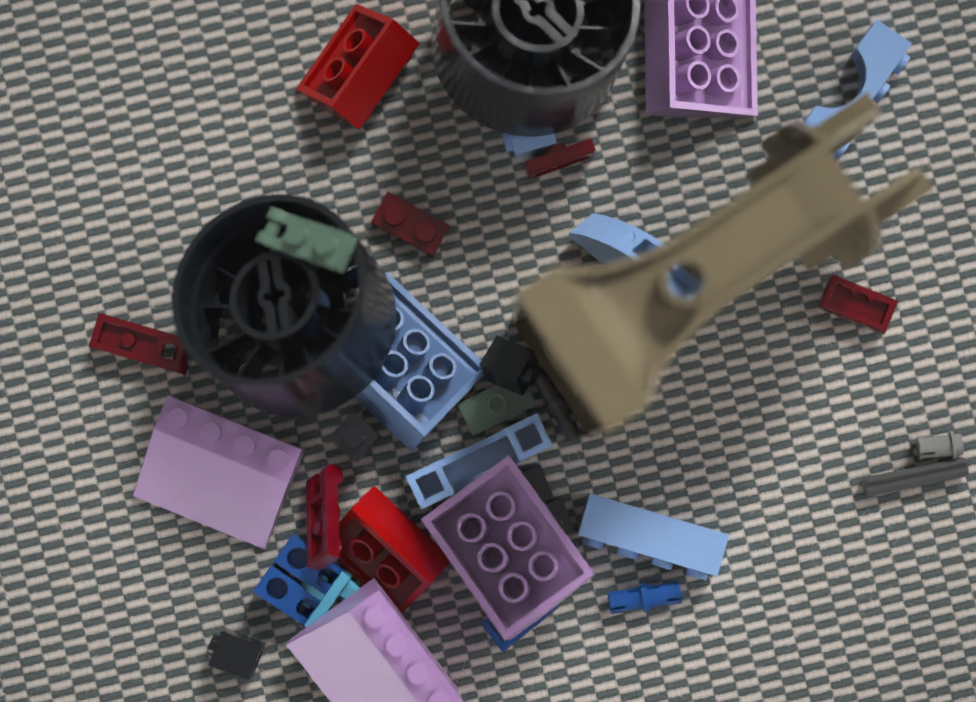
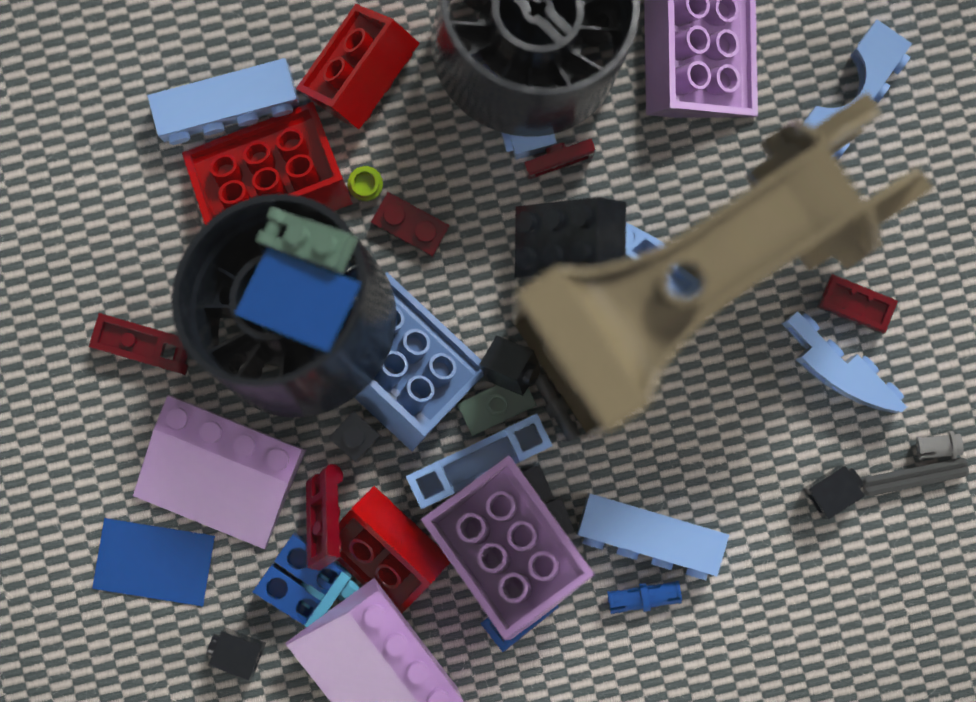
none -> blue piece [92,518,215,606]
none -> light blue brick [147,58,300,145]
none -> red slope [182,102,353,225]
none -> blue piece [234,247,362,352]
none -> lime plate [348,166,383,202]
none -> black brick [514,197,626,280]
none -> light blue slope [782,311,907,413]
none -> black brick [803,466,865,520]

